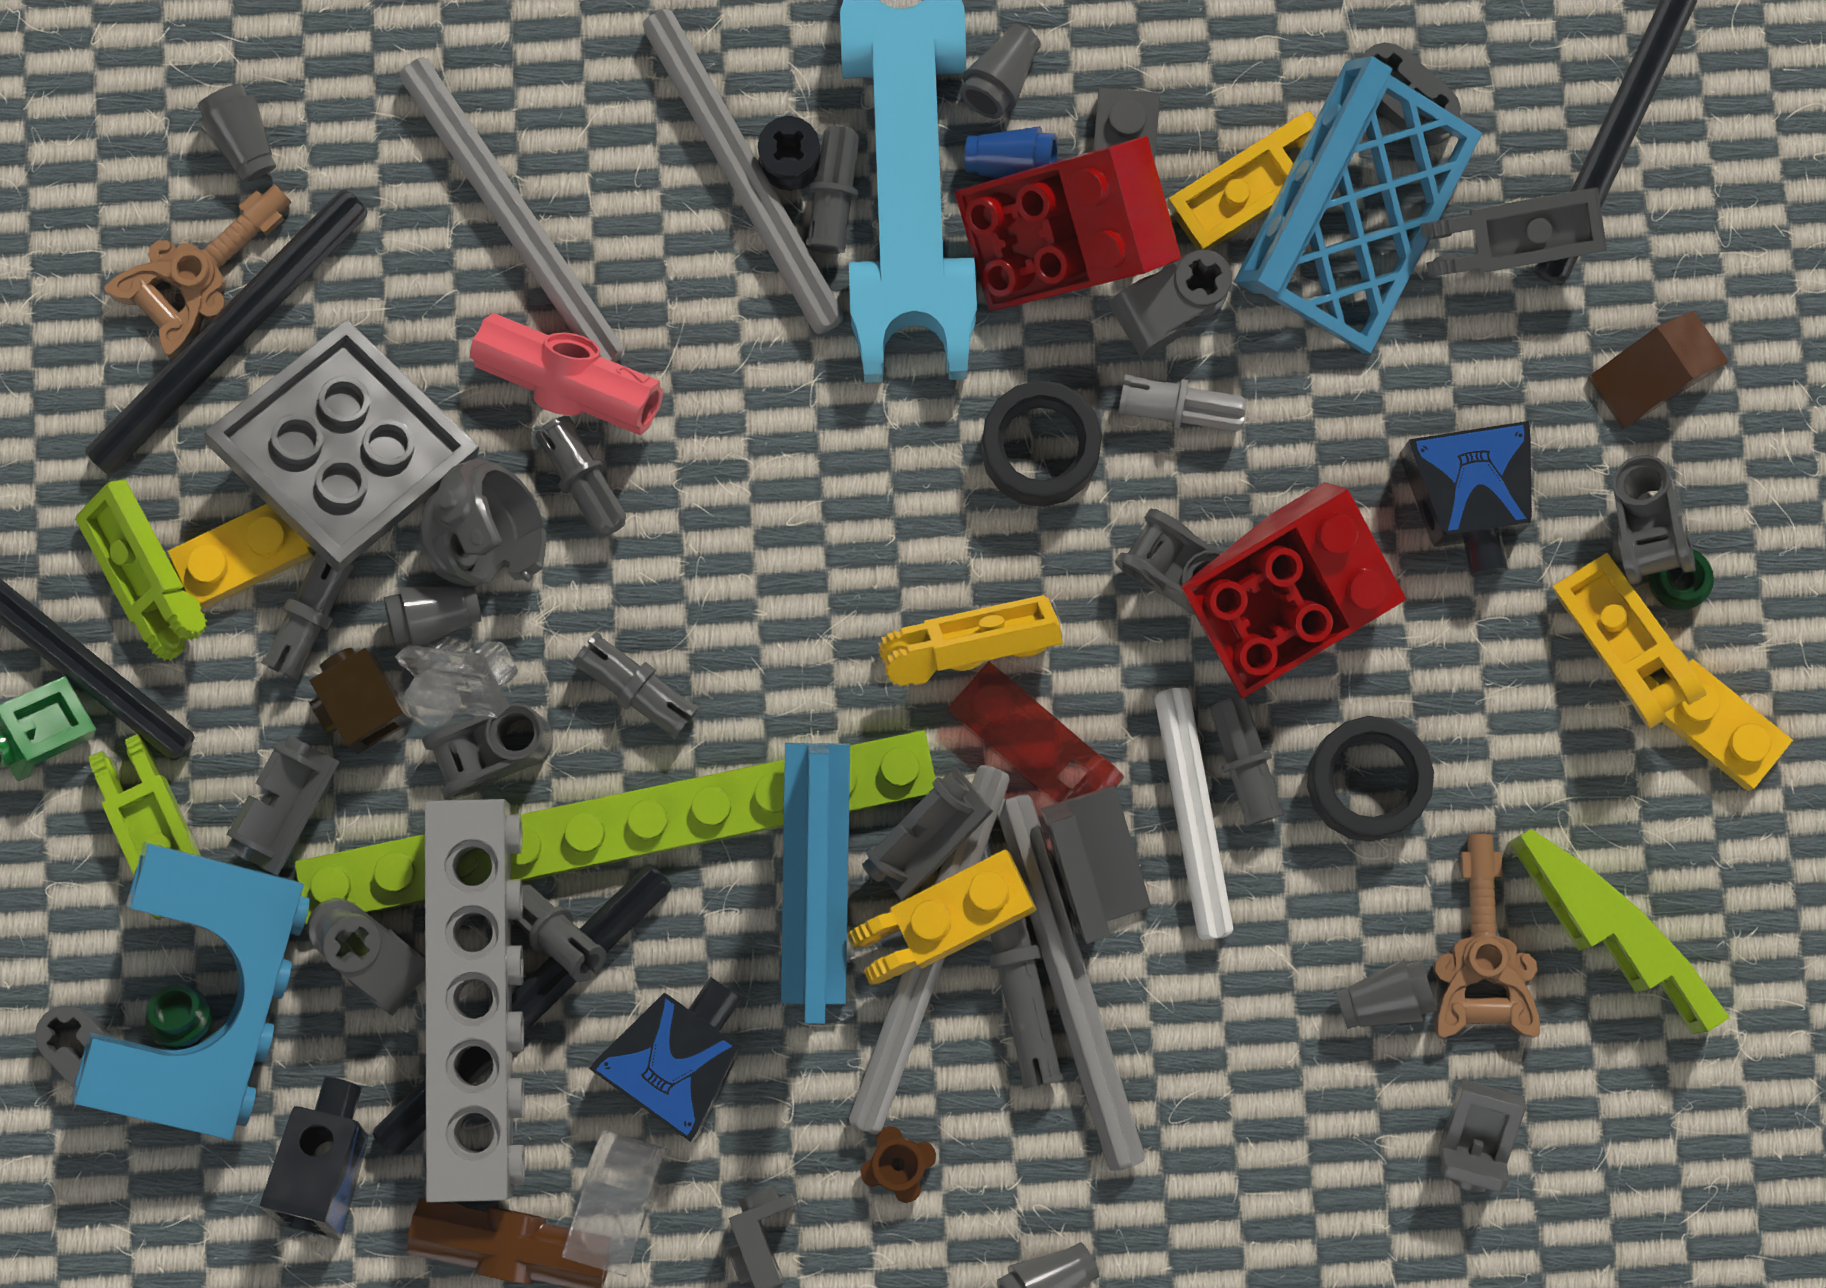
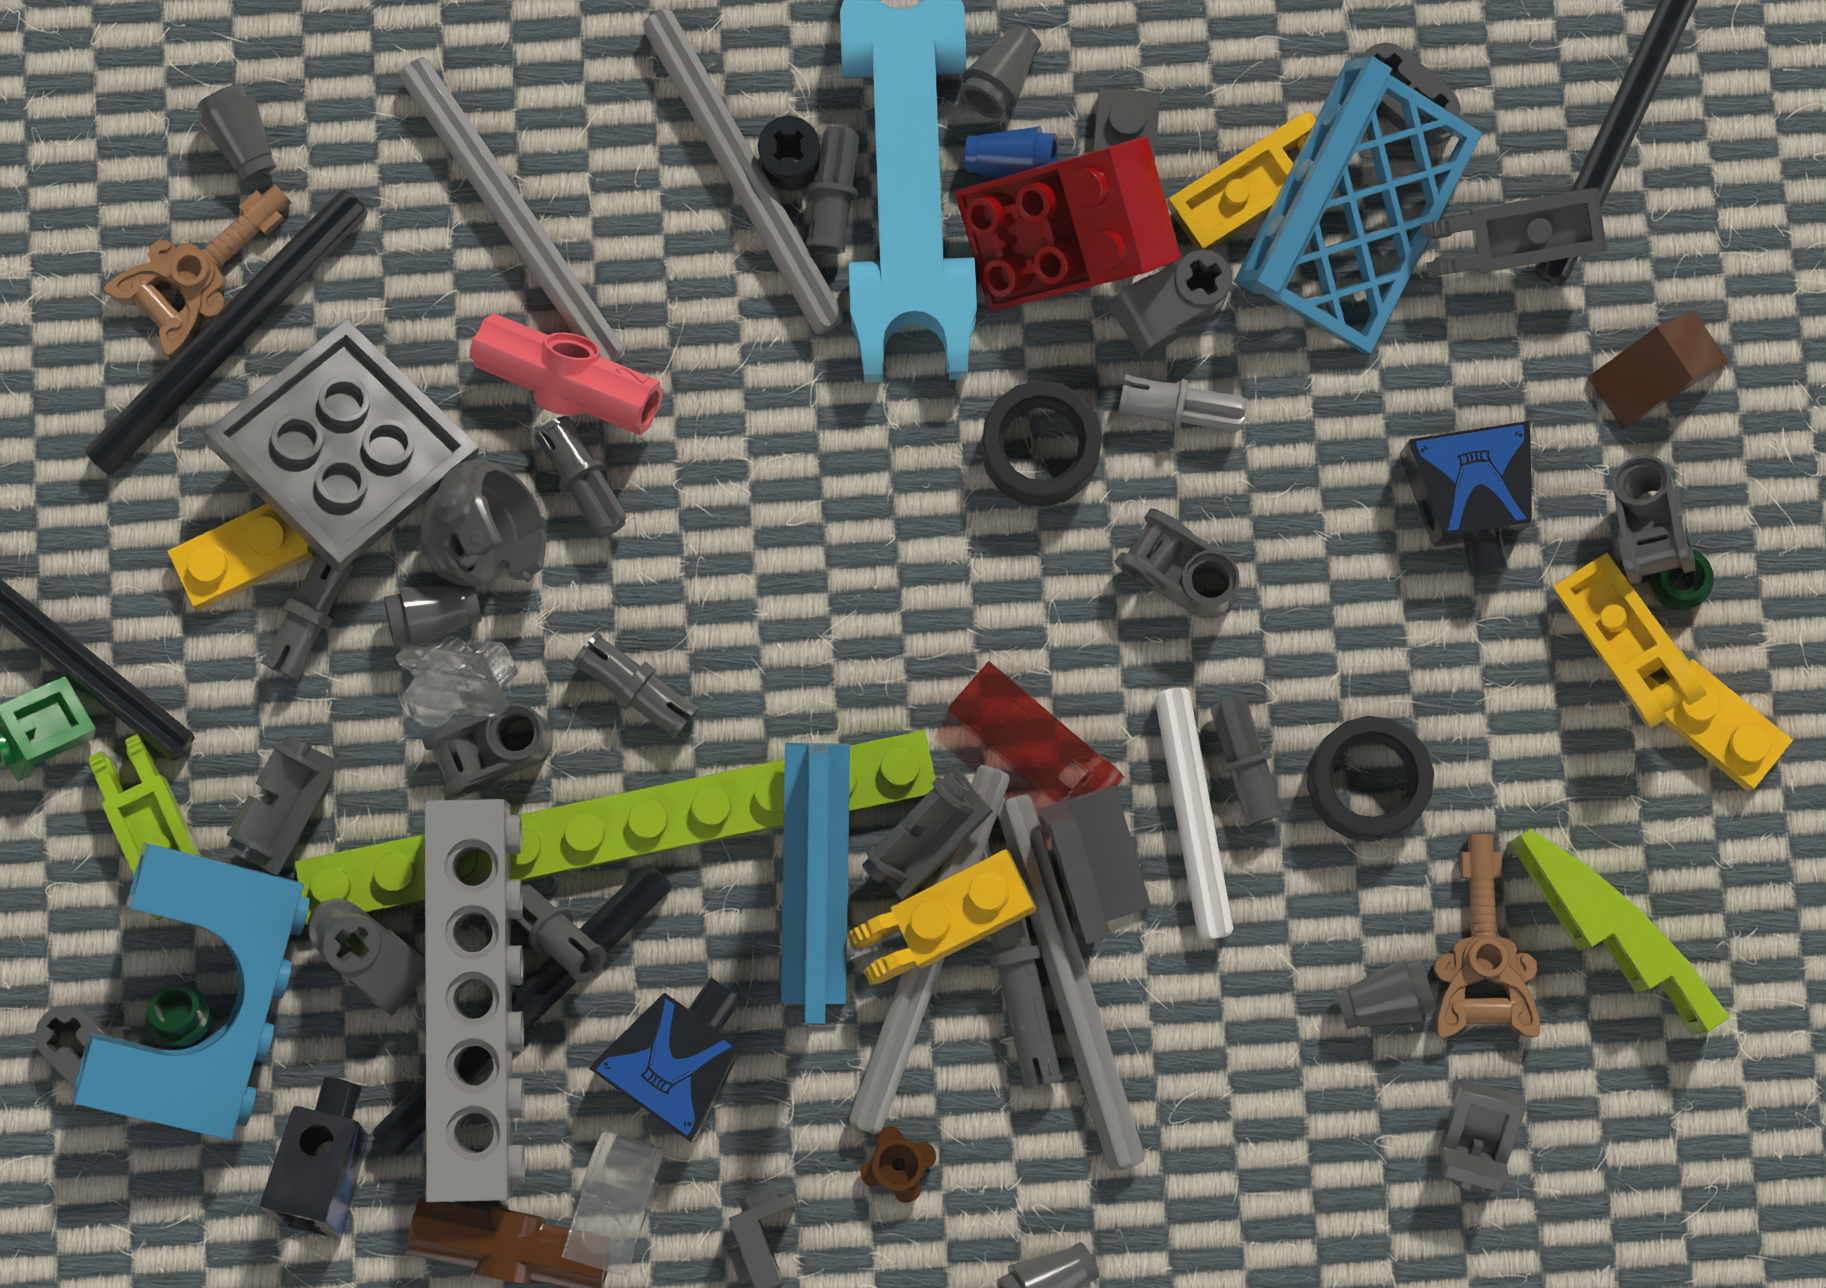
lime hinge [75,479,207,661] -> none
dark brown brick [309,647,413,754] -> none
yellow hinge [878,595,1063,687] -> none
red slope [1180,482,1407,698] -> none

